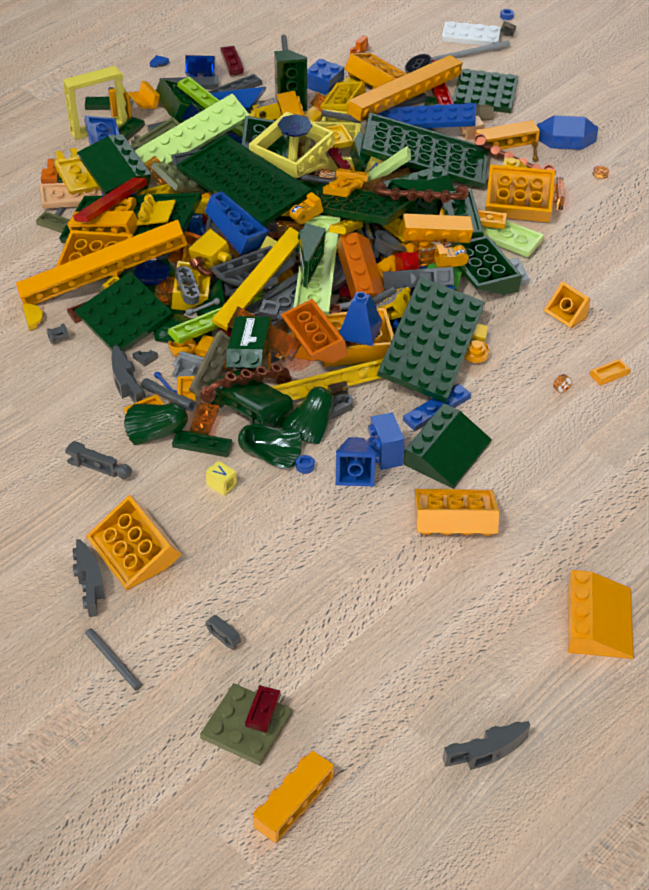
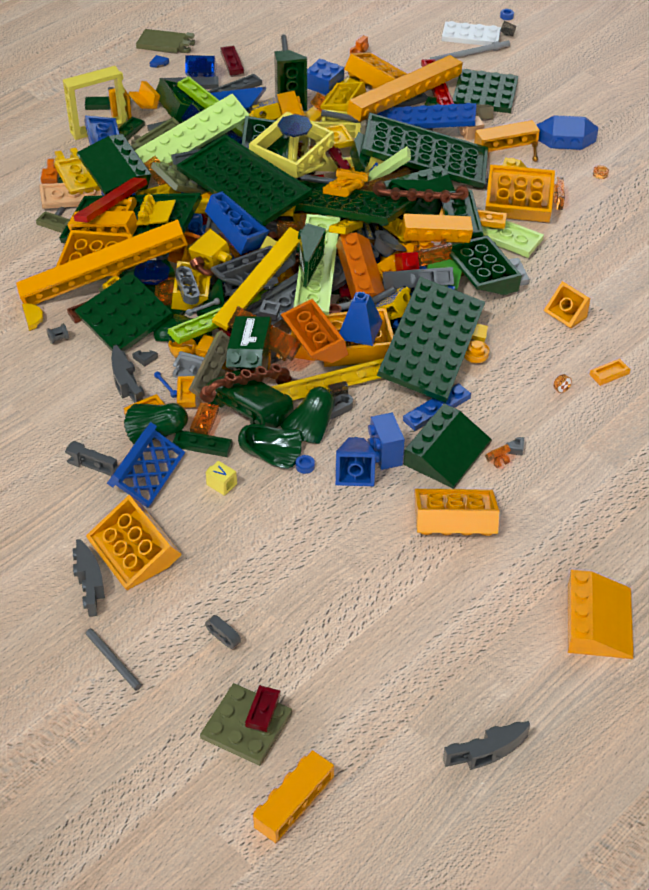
dark grey piece [141,378,197,411] -> none
light orange leg [289,192,323,224] -> none
clear orange tile [317,168,336,179] -> none
black tile [405,54,433,74] -> none
light orange leg [434,244,469,268] -> none
bar [474,133,556,174] -> none
none -> blue fence [107,422,185,508]
none -> olive tile [136,29,195,53]
none -> clear orange tile [485,444,511,468]
none -> dark grey tile [503,437,525,455]

